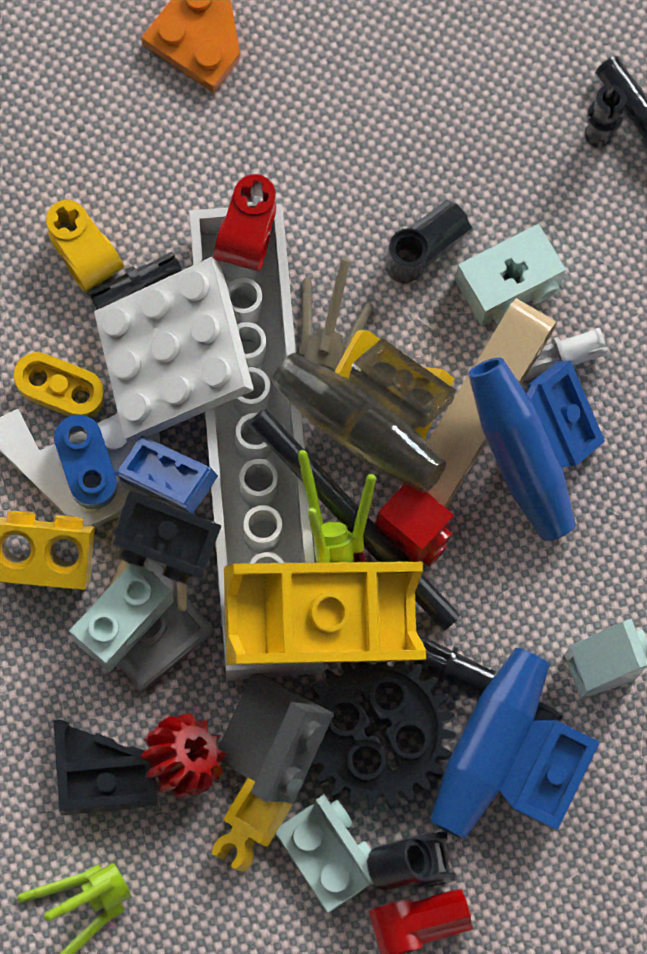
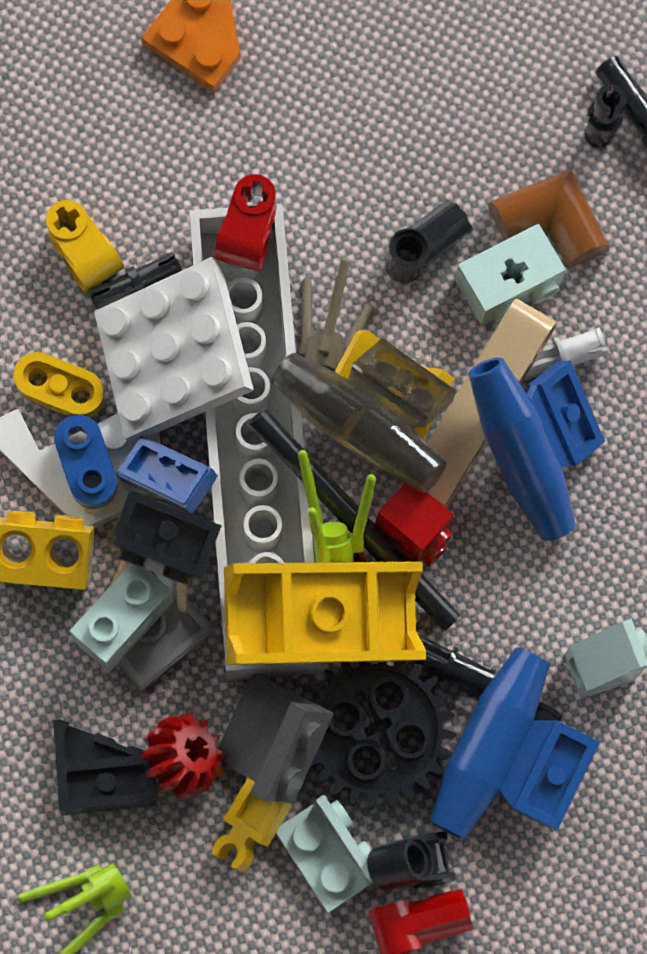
none -> dark orange brick [488,169,610,269]

